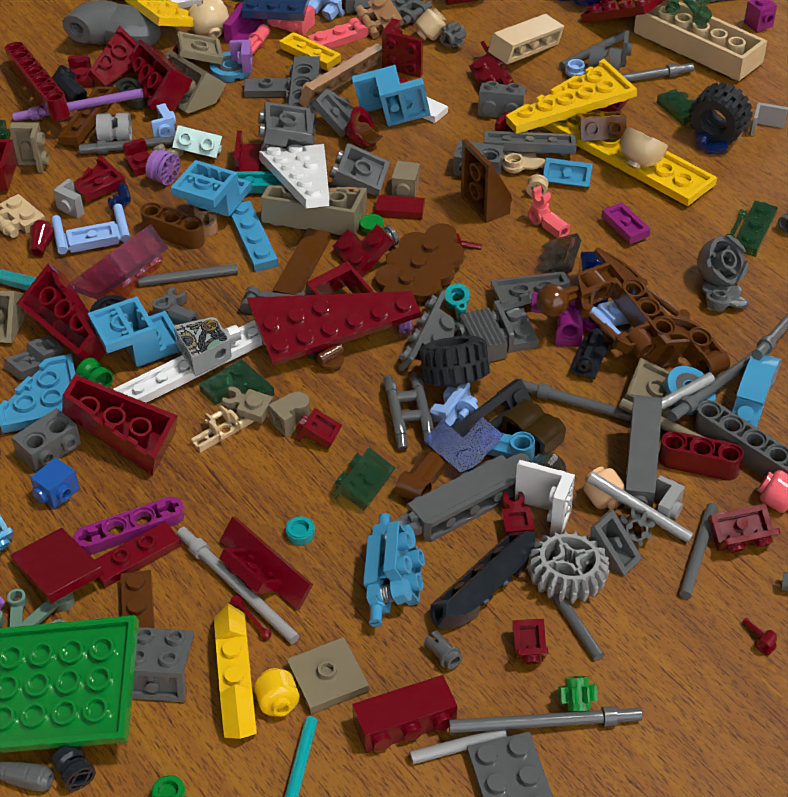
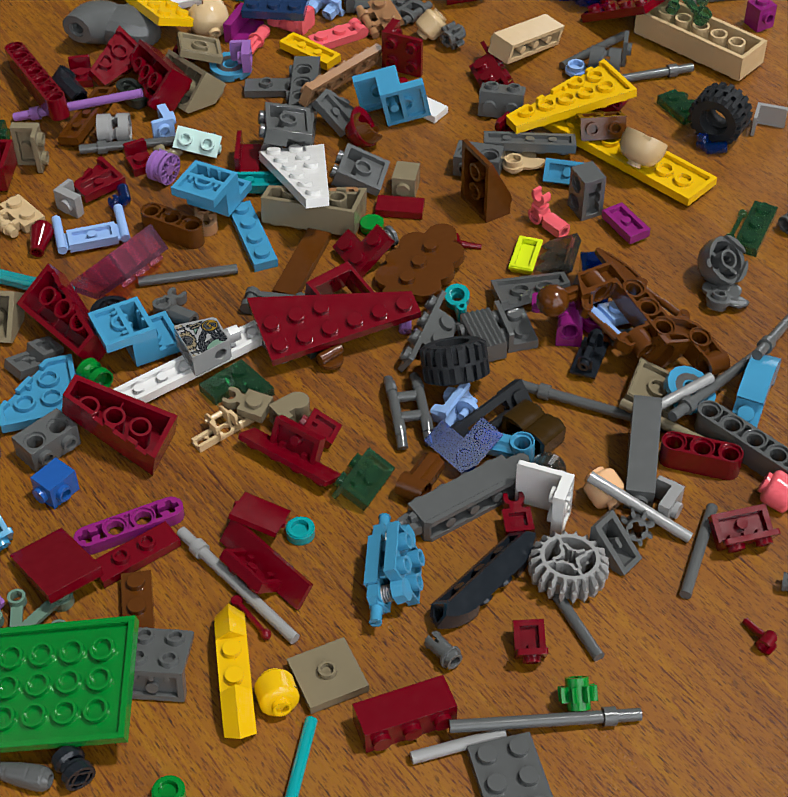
tan bush [526,174,549,197] -> none
none -> dark red piece [228,492,291,538]
none -> dark red bracket [238,415,341,486]
none -> neon yellow tile [508,236,543,275]
none -> dark grey brick [568,161,606,221]

